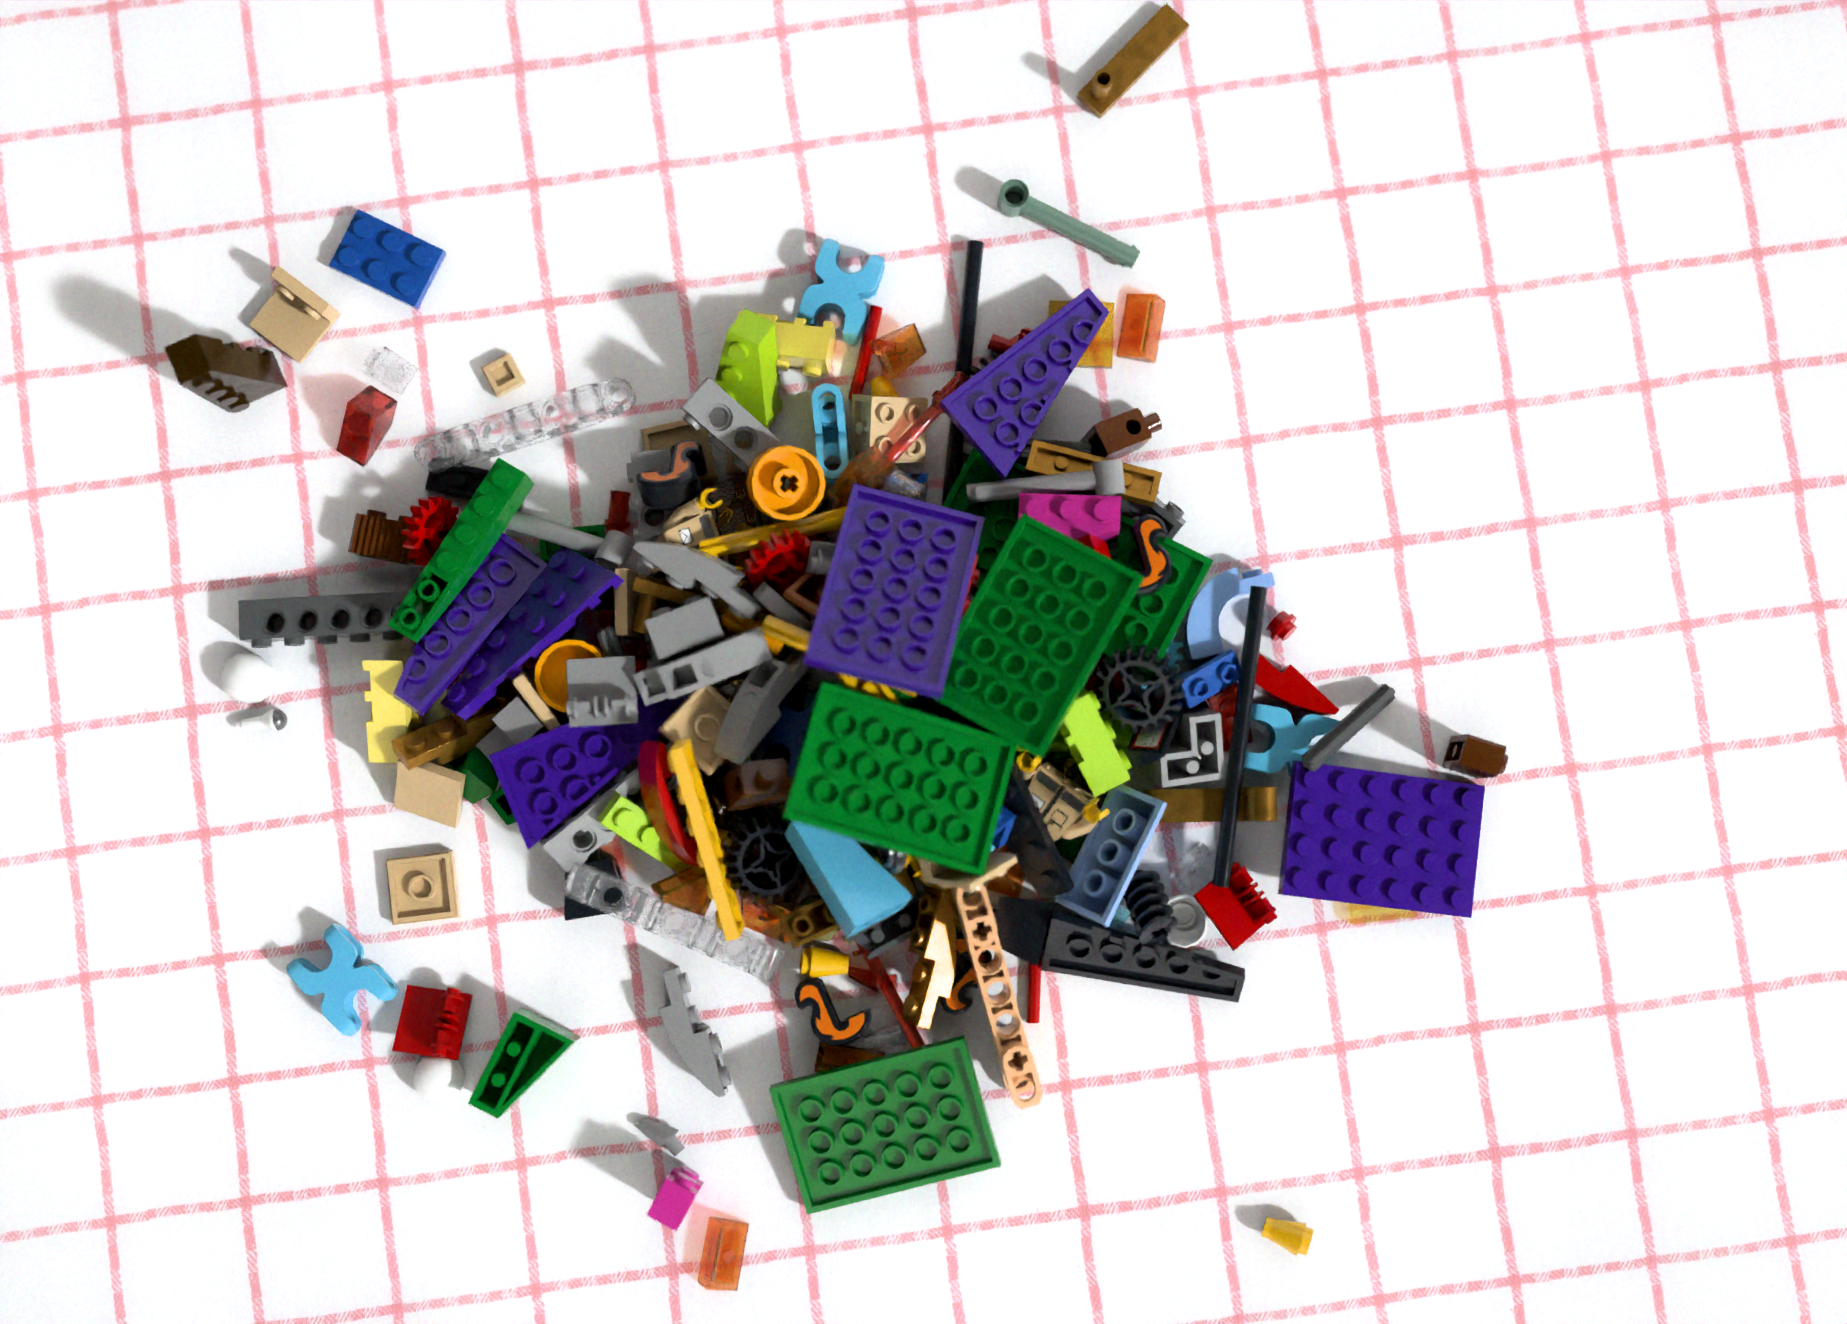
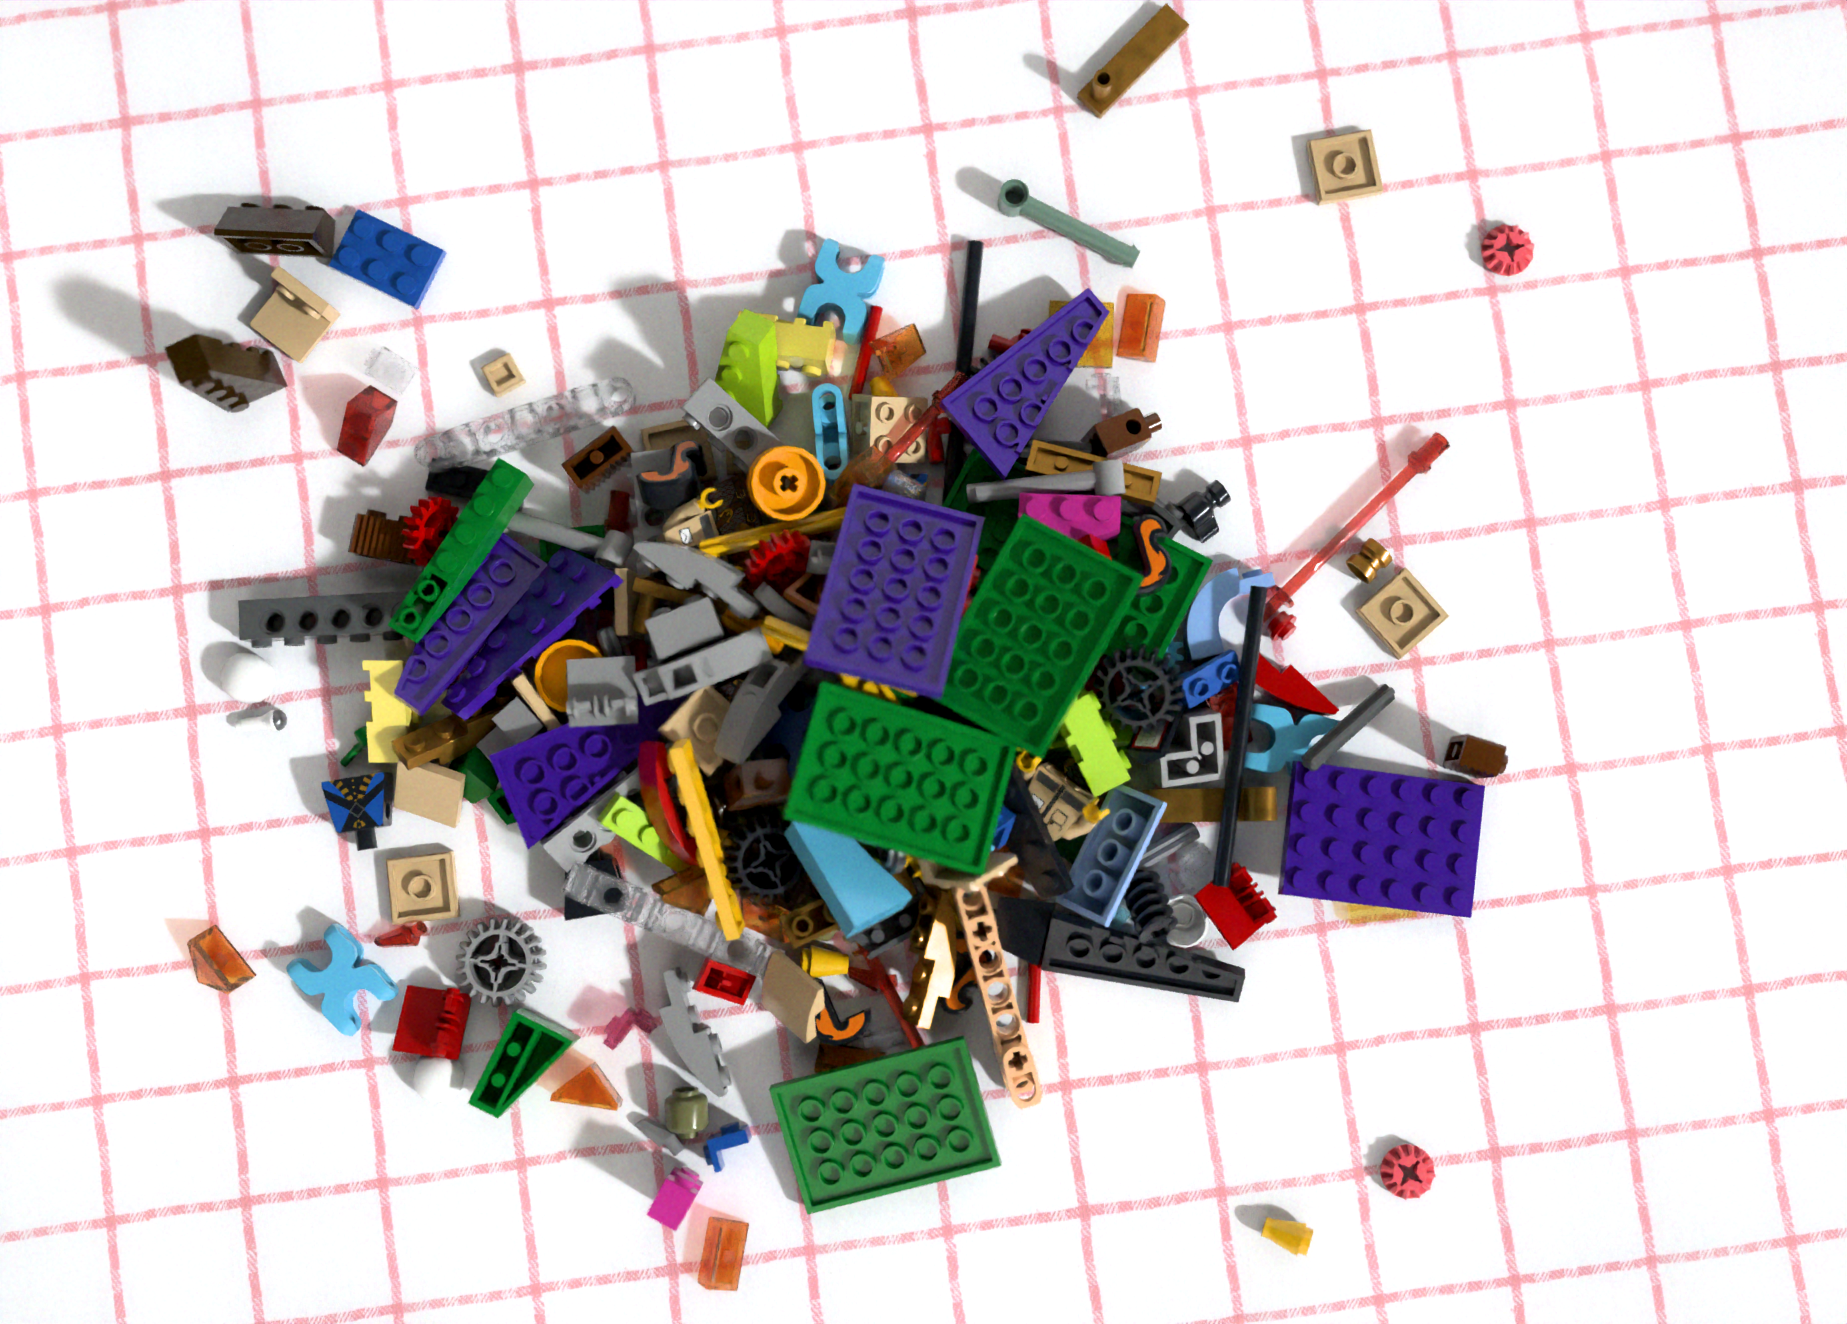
none -> clear orange slope [187,924,256,995]
none -> dark brown slope [214,203,335,258]
none -> torso [321,772,393,851]
none -> green hand [340,726,368,767]
none -> clear red bar [374,921,427,948]
none -> light grey gear [456,917,547,1008]
none -> clear orange slope [550,1061,623,1111]
none -> reddish brown brick [561,425,635,494]
none -> clear pink bracket [603,1007,657,1051]
none -> olive head [664,1086,709,1139]
none -> red slope [692,954,757,1006]
none -> blue bracket [703,1122,752,1173]
none -> tan slope [762,949,825,1044]
none -> red arm [926,416,951,464]
none -> clear bracket [1085,373,1122,419]
none -> light grey axle [1136,823,1200,870]
none -> black piece [1176,480,1231,543]
none -> clear red bar [1263,432,1450,624]
none -> tan tile [1306,129,1384,206]
none -> pearl gold wheel [1345,538,1393,584]
none -> tan tile [1355,567,1449,660]
none -> coral gear [1380,1144,1436,1200]
none -> coral gear [1481,223,1535,276]

